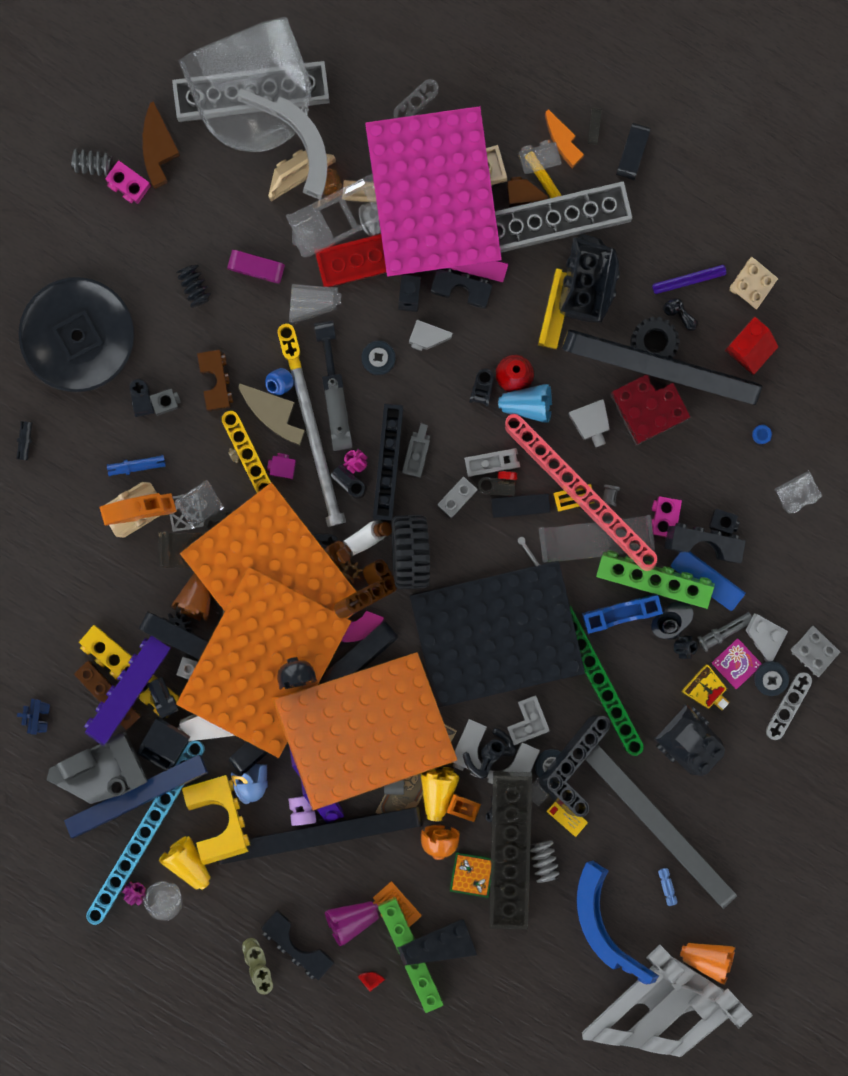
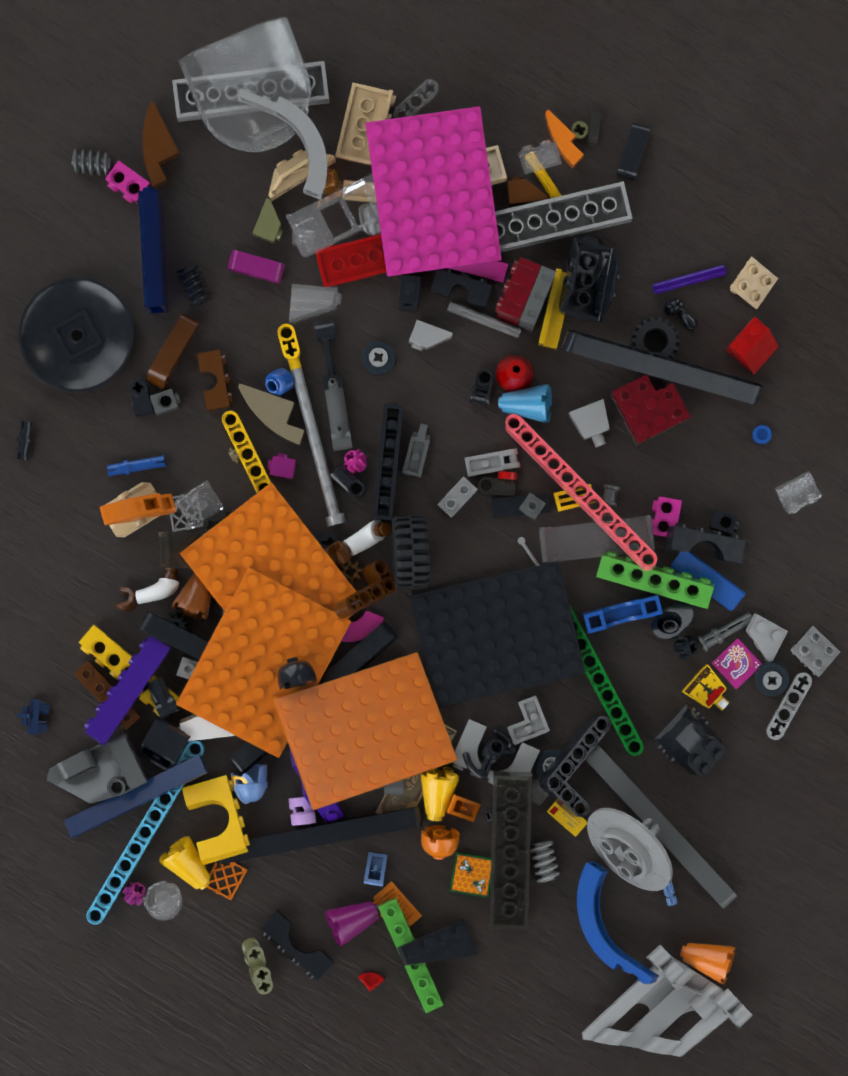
none -> piece [114,567,179,612]
none -> clear blue brick [138,187,169,314]
none -> reddish brown beam [147,313,200,391]
none -> orange window [207,862,248,900]
none -> olive slope [252,198,283,244]
none -> tan bracket [335,83,396,166]
none -> medium blue slope [364,852,388,886]
none -> light grey axle [447,301,521,338]
none -> dark red piece [495,257,556,332]
none -> dark grey brick [518,493,546,520]
none -> olive bush [571,121,588,140]
none -> light grey piece [587,808,673,891]

